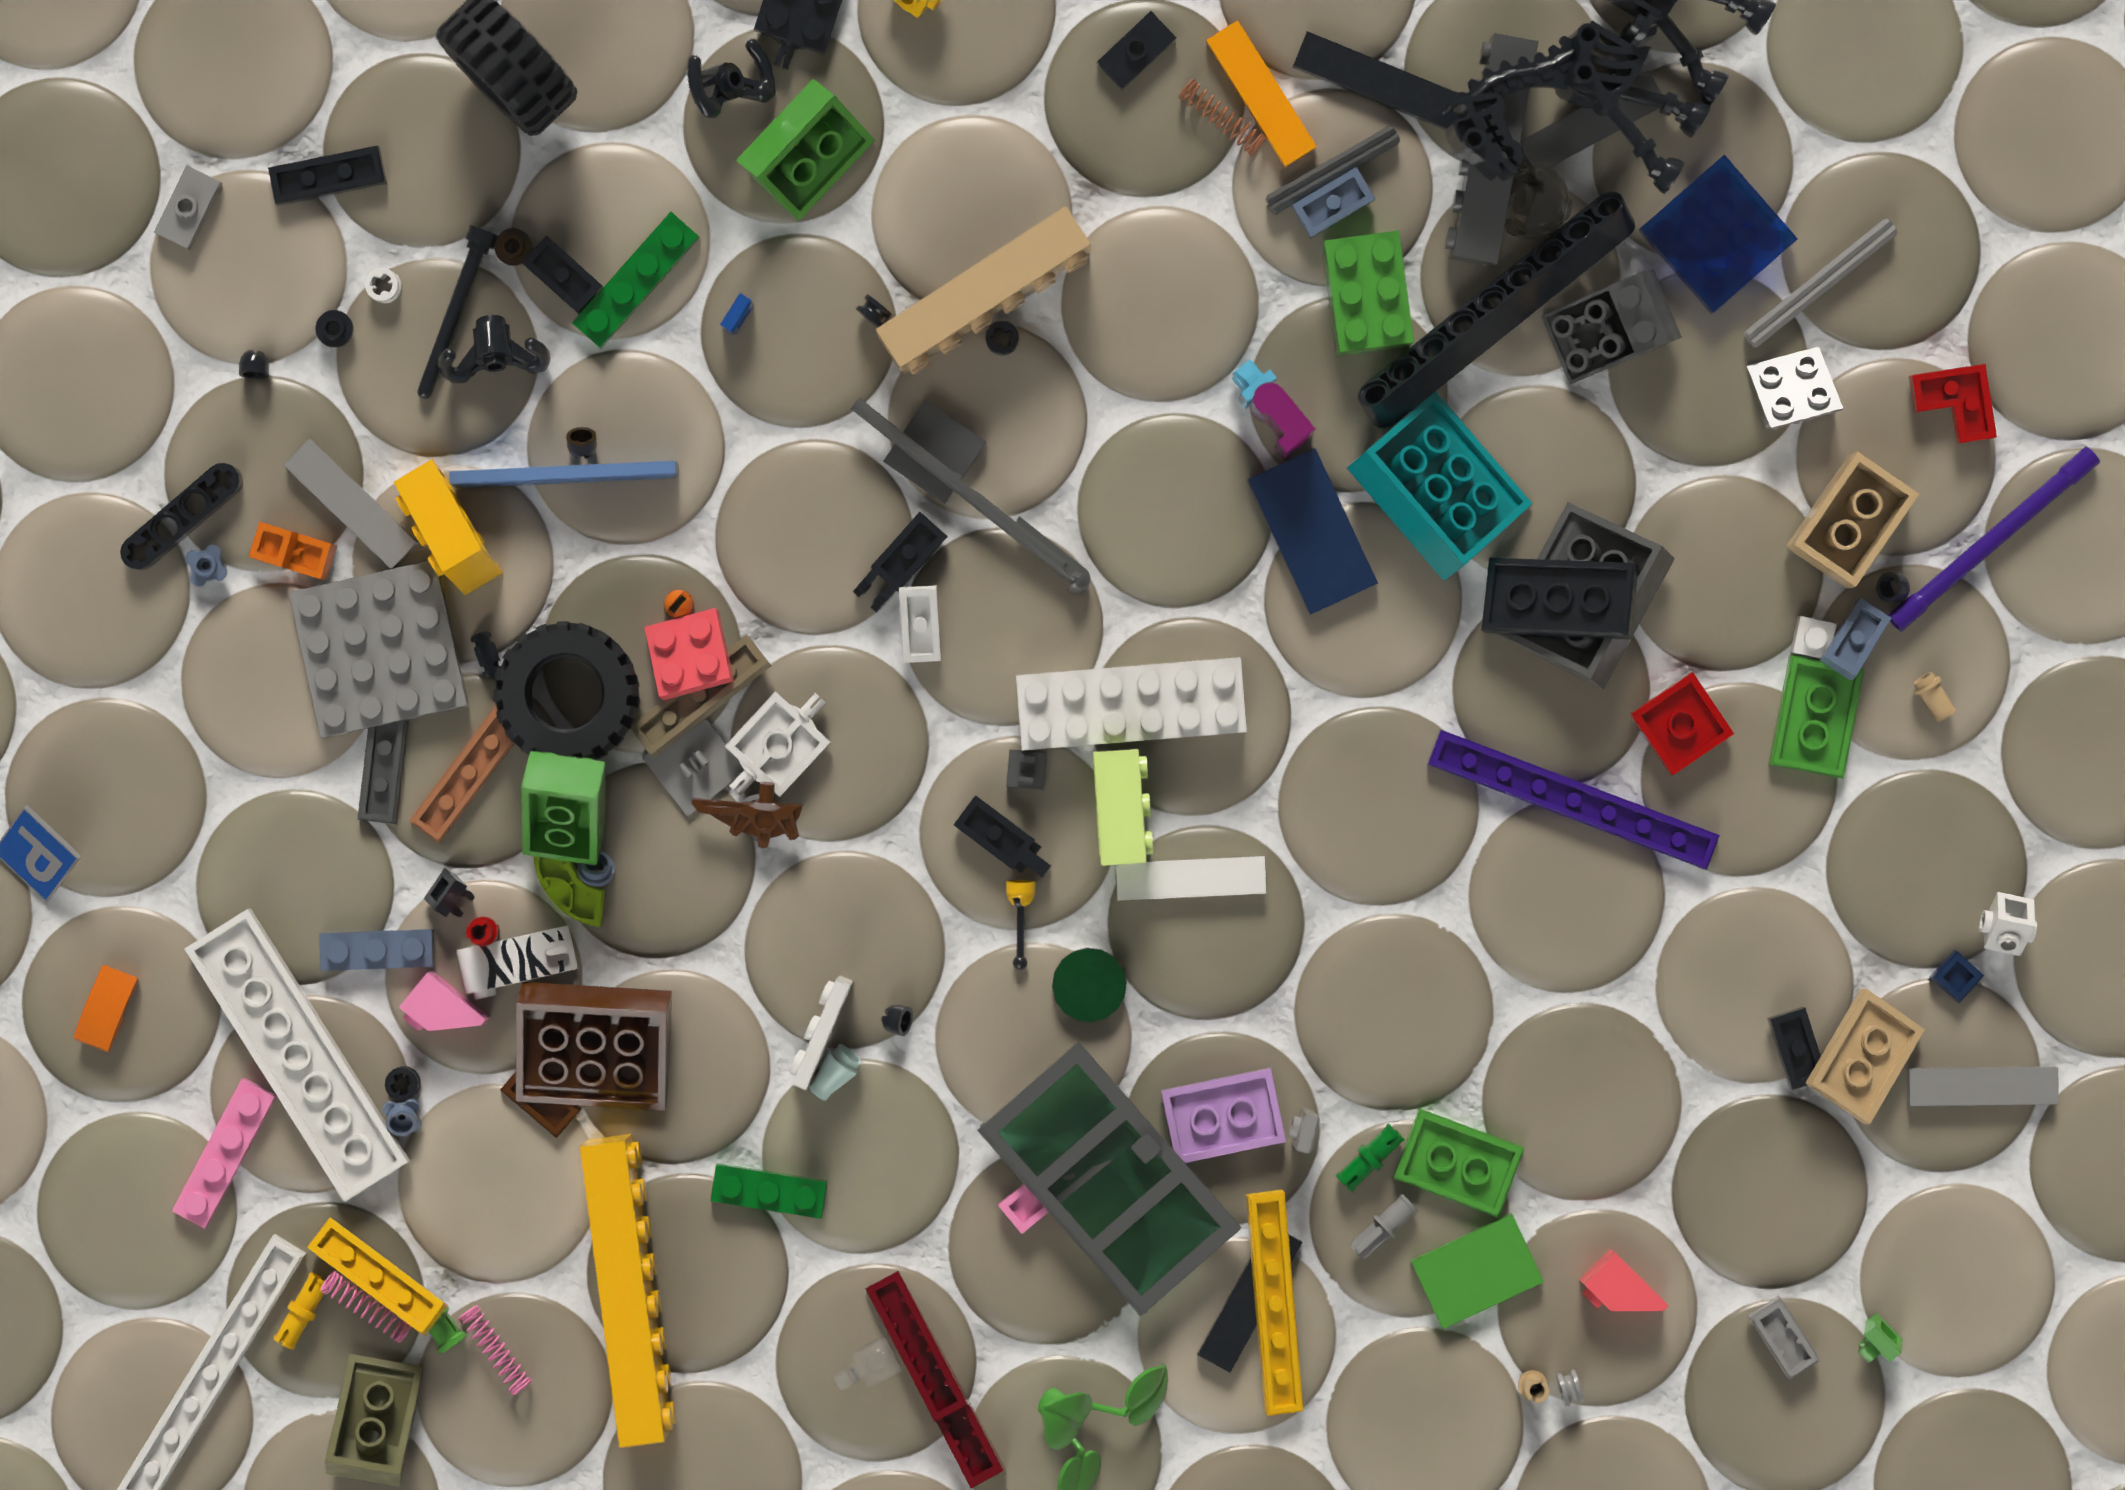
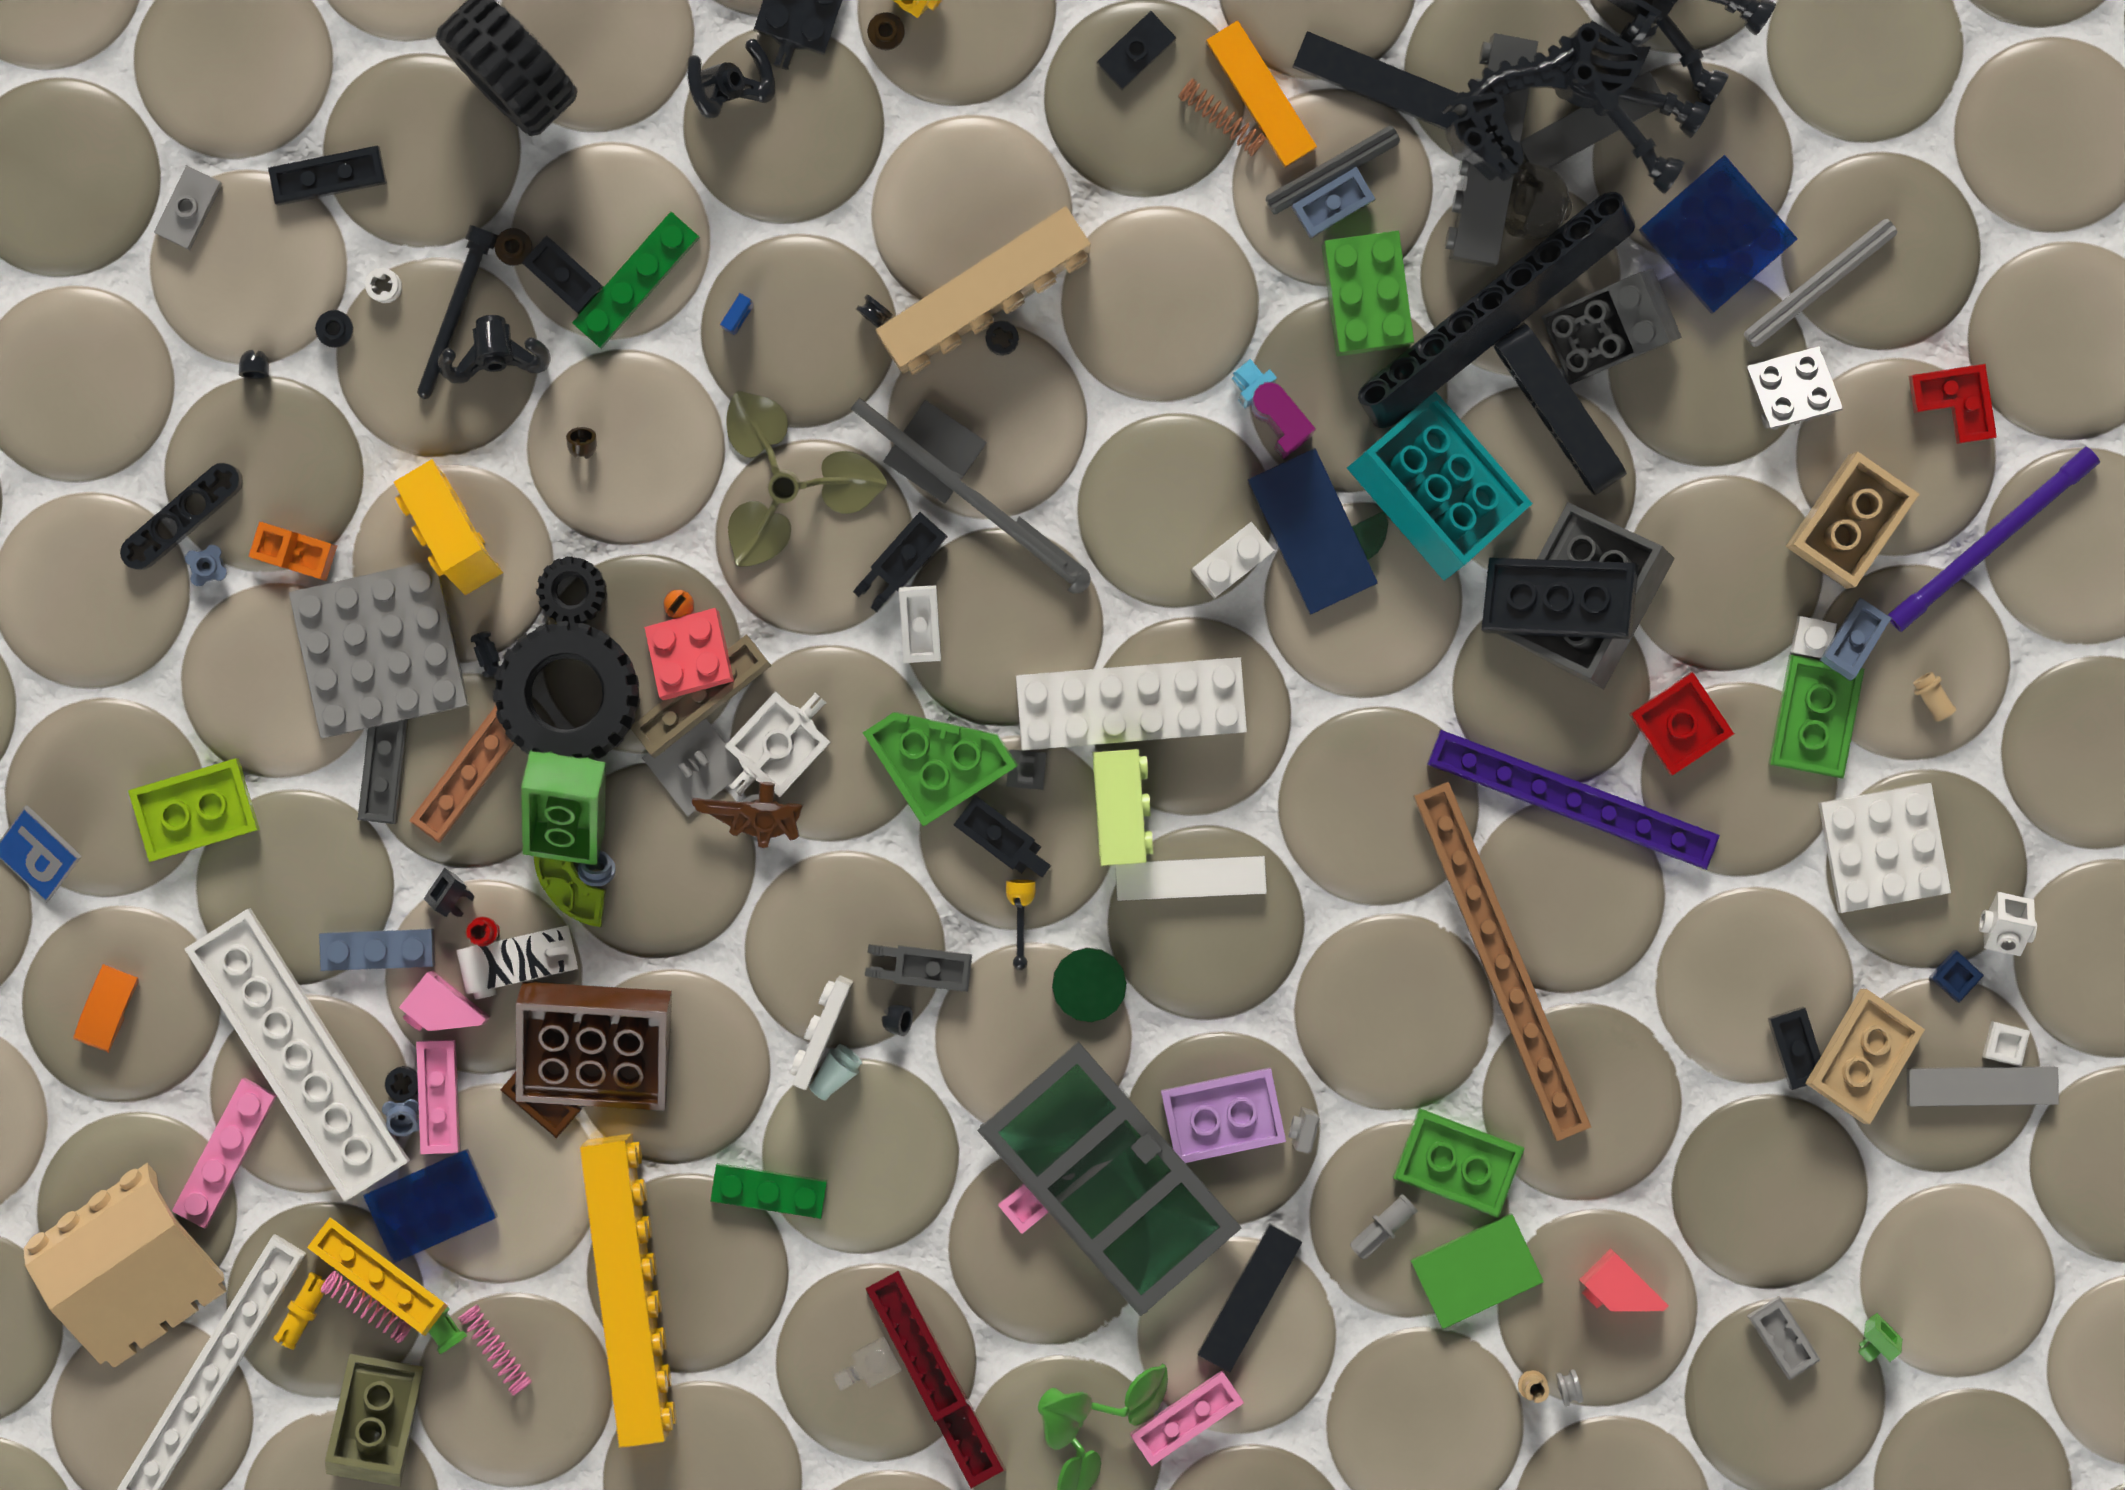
light grey tile [284,438,419,569] -> none
medium blue tile [449,461,679,488] -> none
bright green slope [736,79,875,221] -> none
yellow tile [1245,1189,1304,1416] -> none
green pin [1336,1123,1405,1192] -> none
black hinge [1876,572,1910,603] -> none
none -> tan hinge [24,1163,226,1368]
none -> lime plate [128,758,260,862]
none -> clear blue plate [363,1148,498,1264]
none -> bright pink plate [416,1039,460,1154]
none -> black tyre [536,556,607,624]
none -> olive plant [726,391,887,567]
none -> bright green plate [863,712,1018,827]
none -> dark grey hinge [865,944,973,992]
none -> dark brown plate [867,12,905,51]
none -> bright pink plate [1130,1370,1244,1467]
none -> white brick [1191,521,1274,599]
none -> clear green tile [1352,511,1388,560]
none -> medium nougat plate [1413,782,1591,1141]
none -> black beam [1493,323,1627,496]
none -> white plate [1818,783,1951,913]
none -> white tile [1982,1021,2030,1067]

